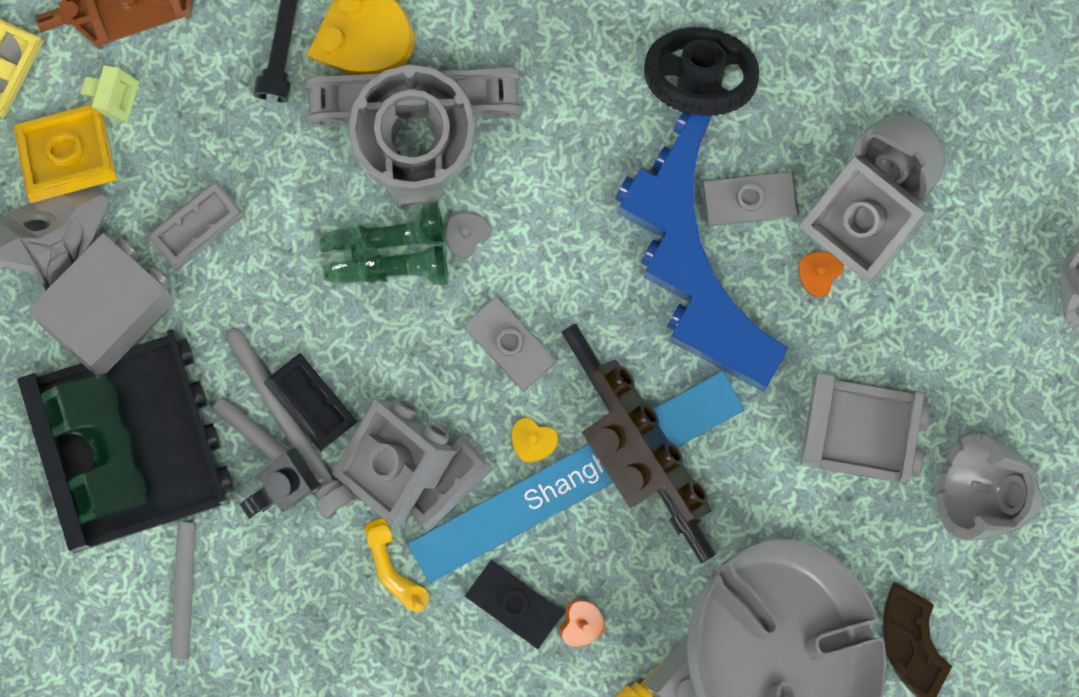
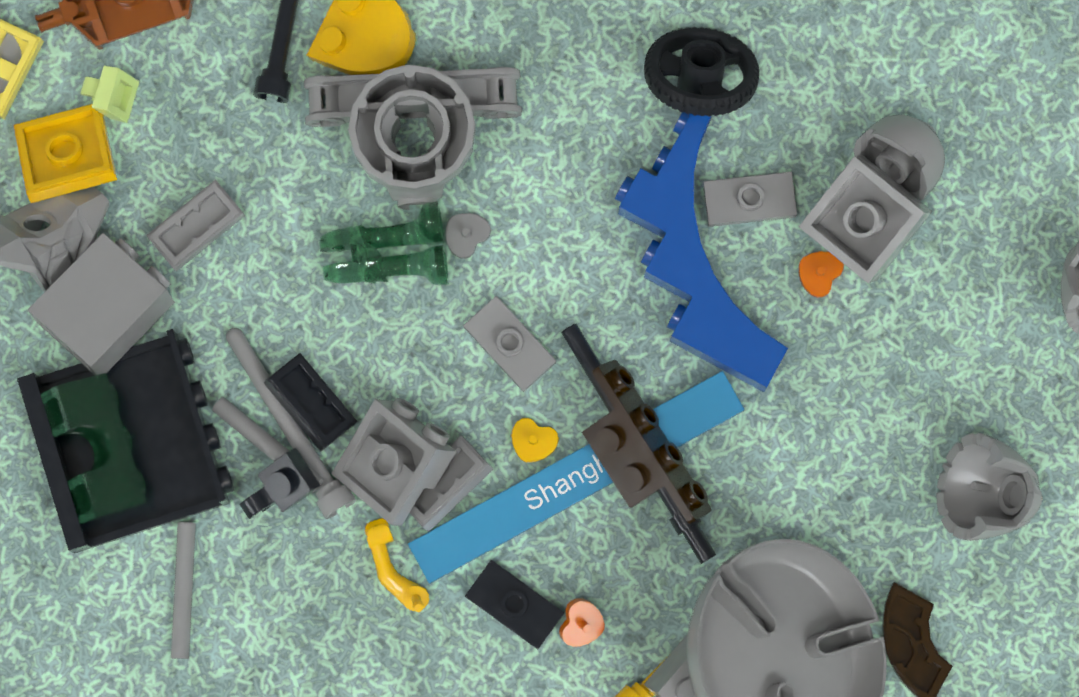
light grey panel [799,373,930,484] -> none

